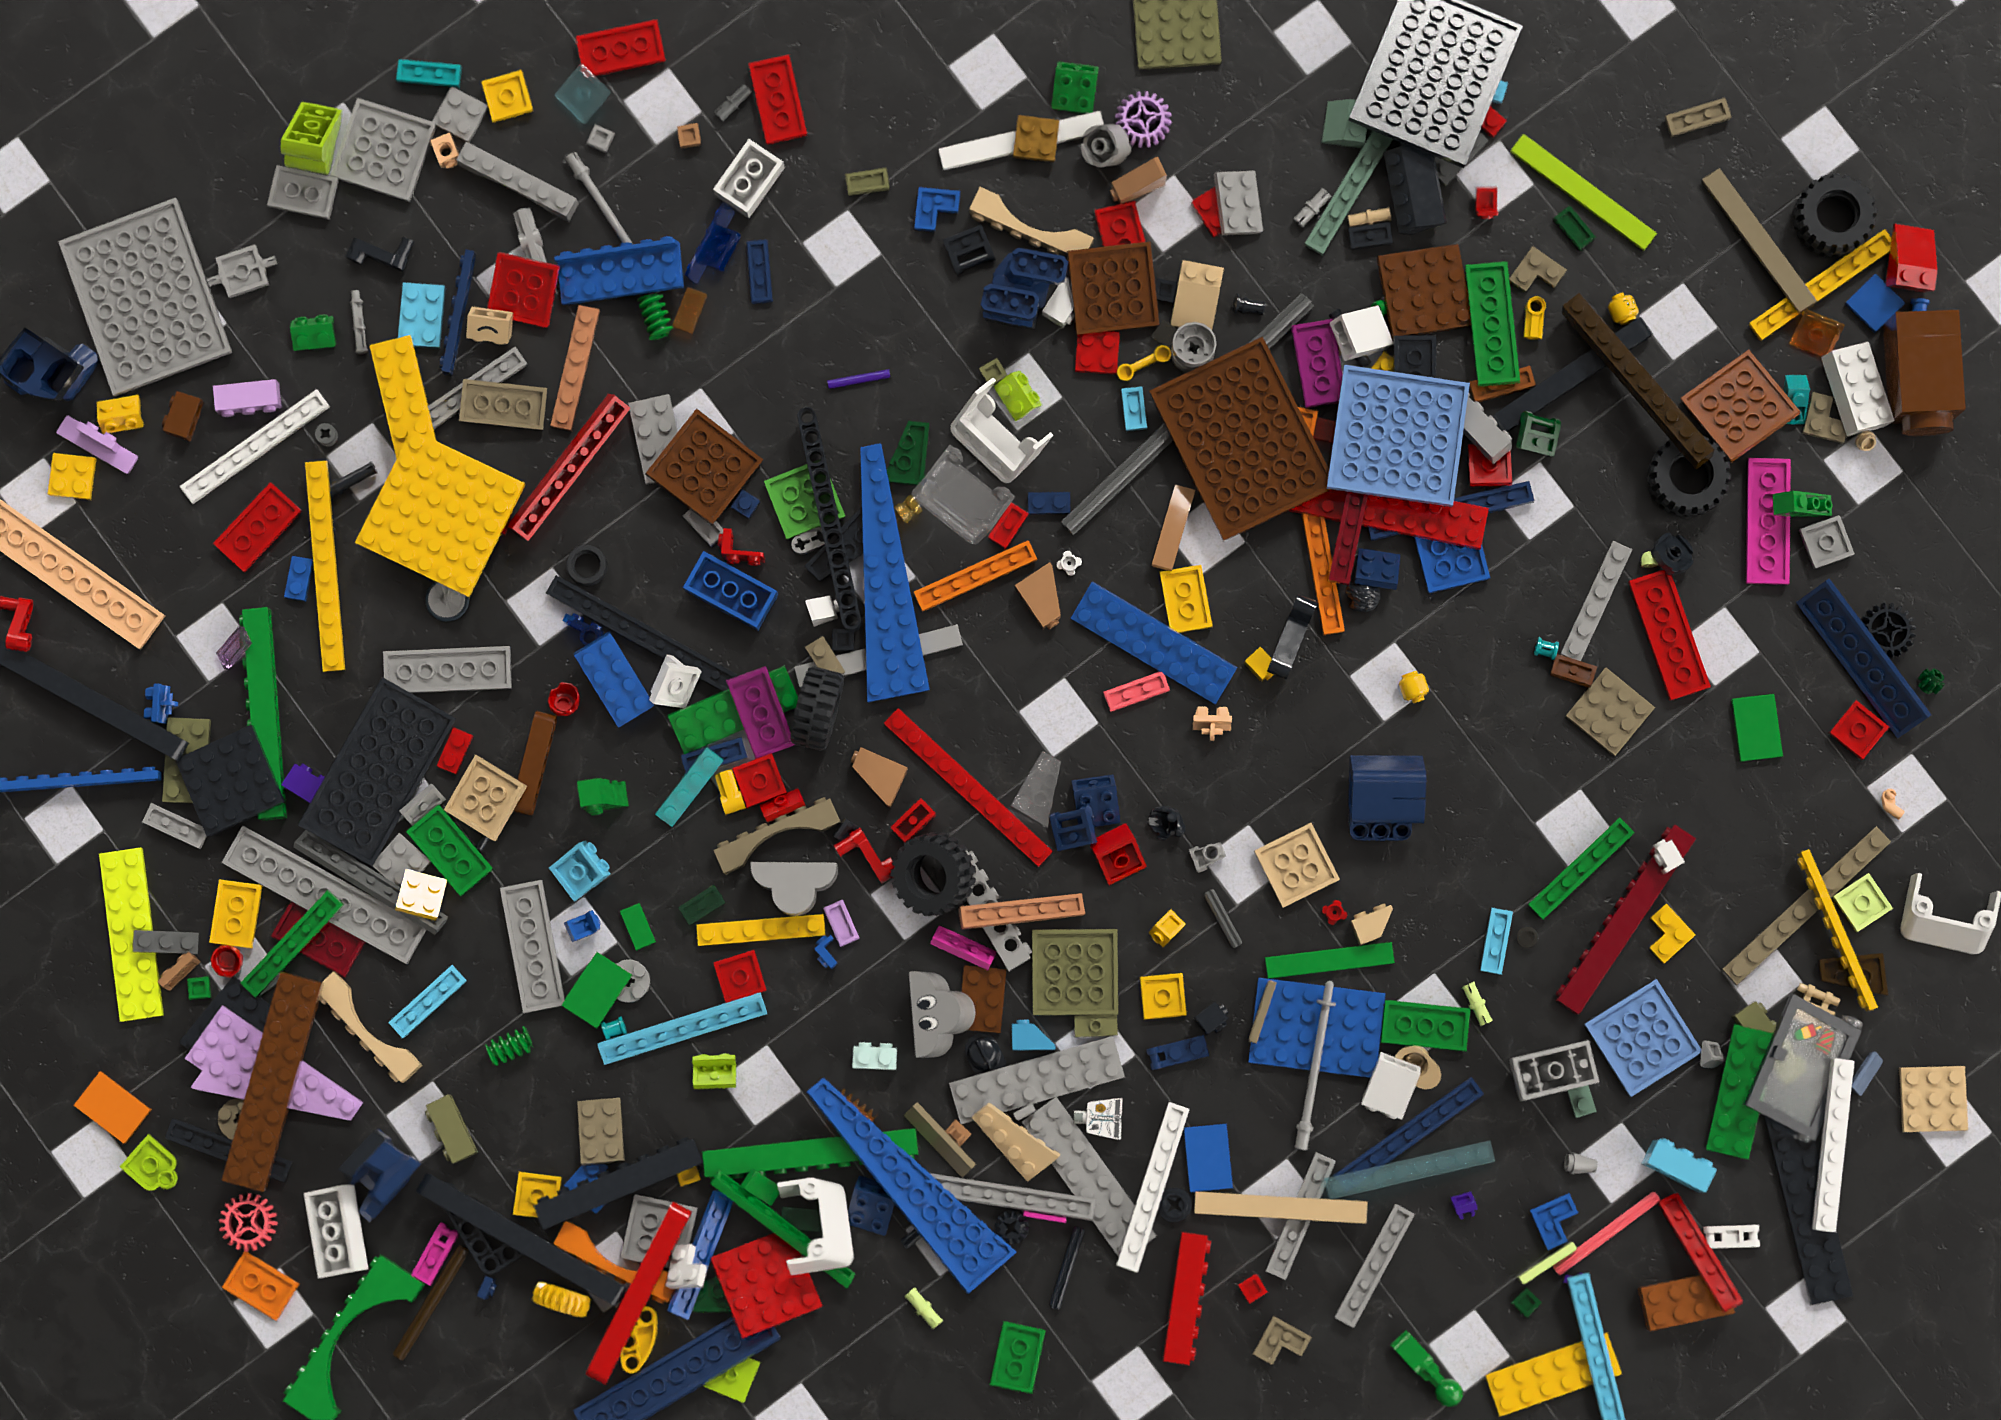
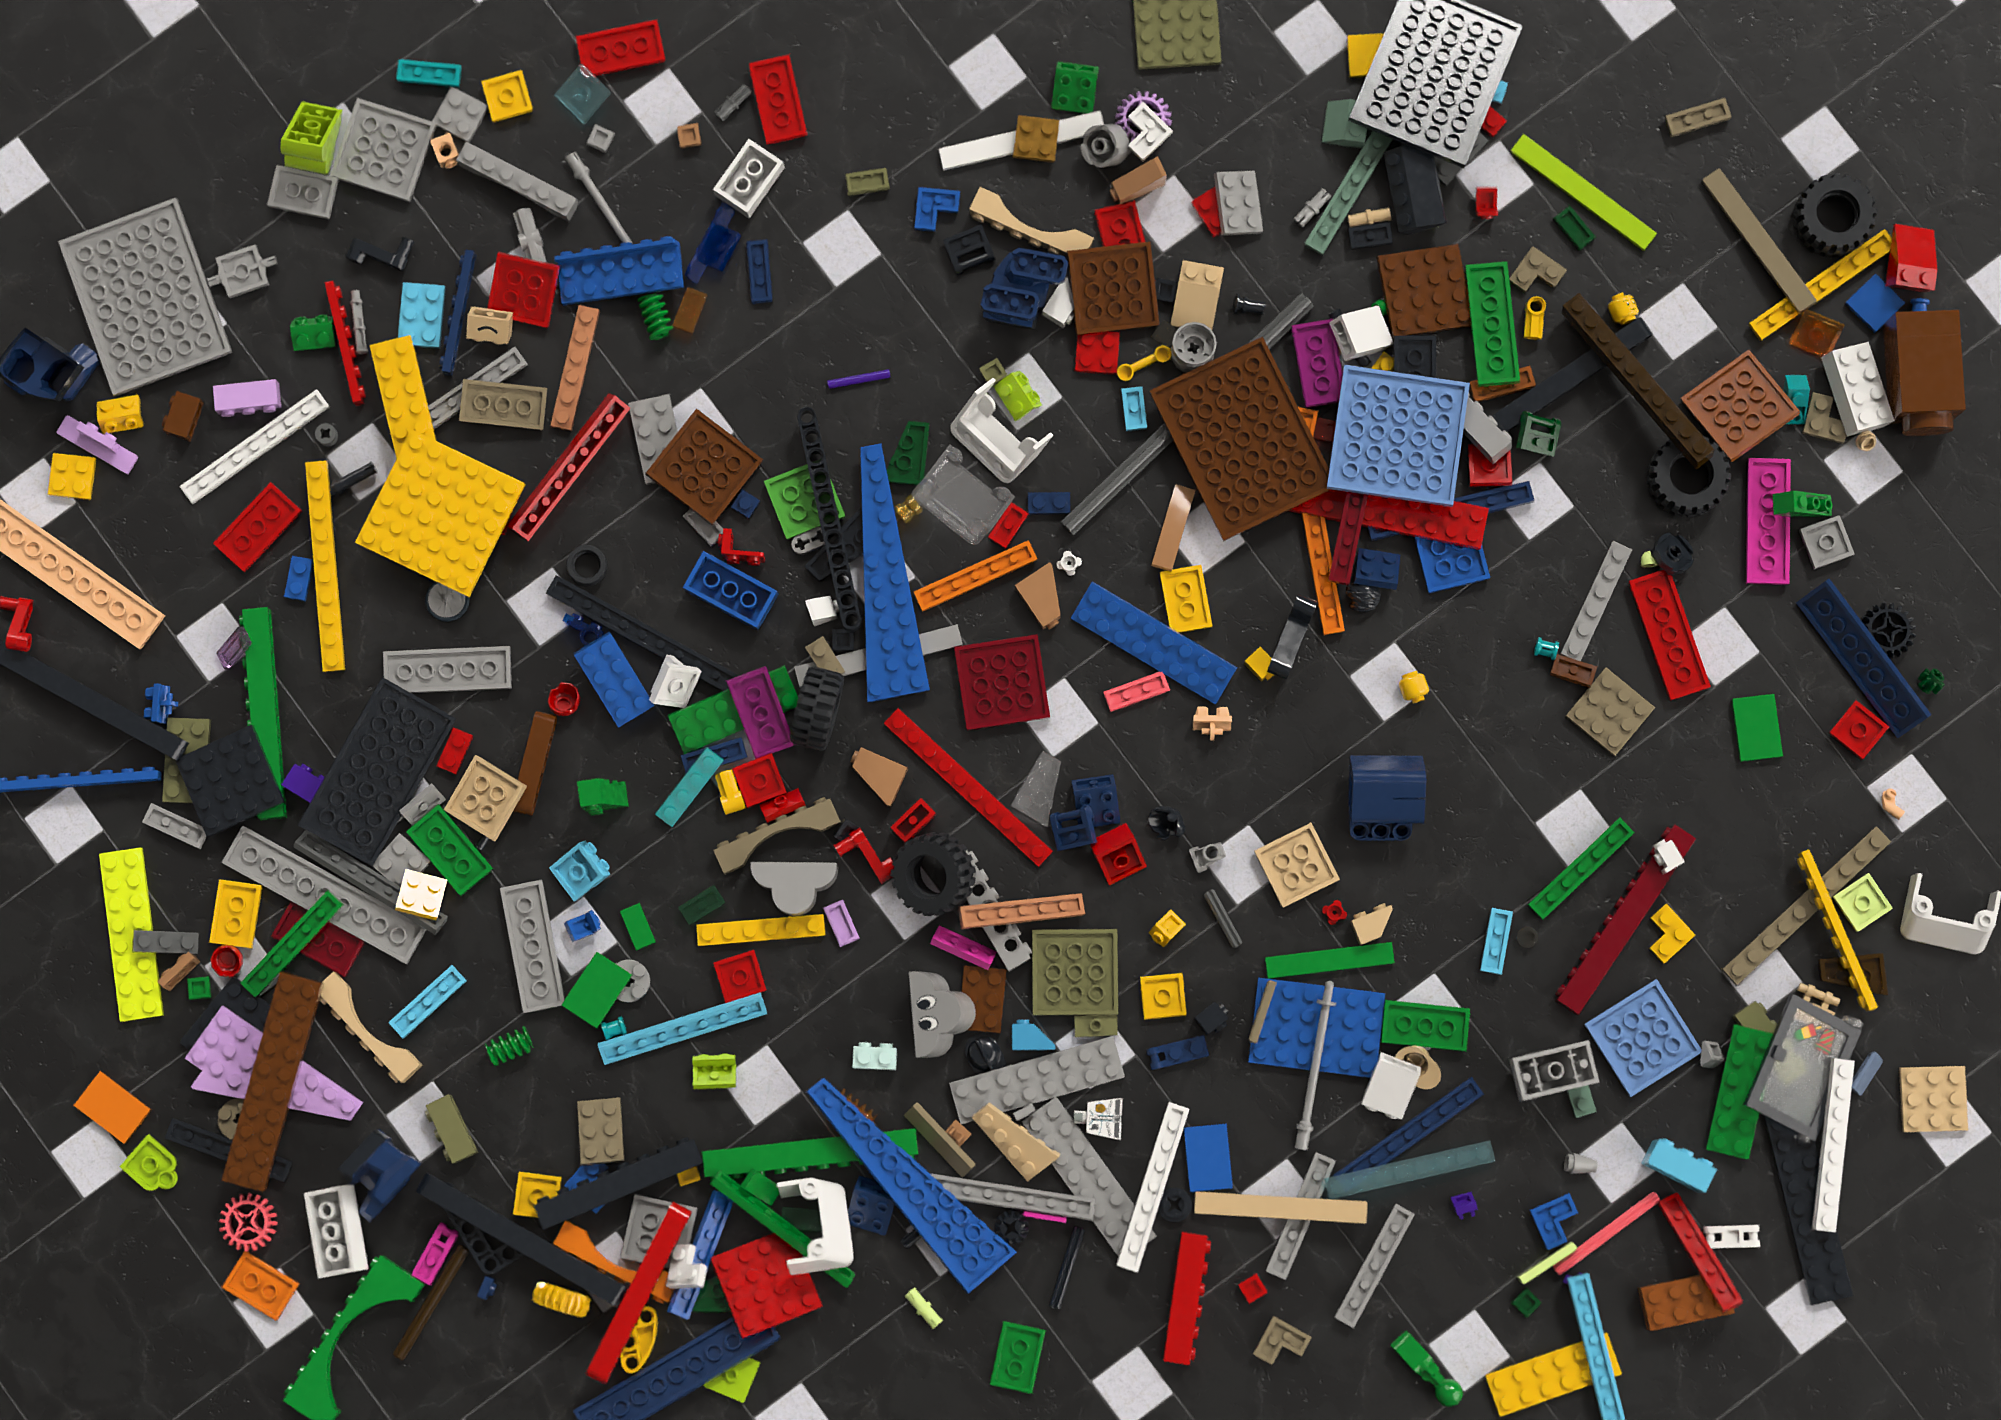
blue bracket [814,935,838,969] -> none
yellowish green pin [1462,982,1493,1026] -> none
none -> red plate [325,281,366,406]
none -> dark red plate [954,634,1050,731]
none -> white plate [1128,102,1173,161]
none -> yellow tile [1347,33,1384,78]

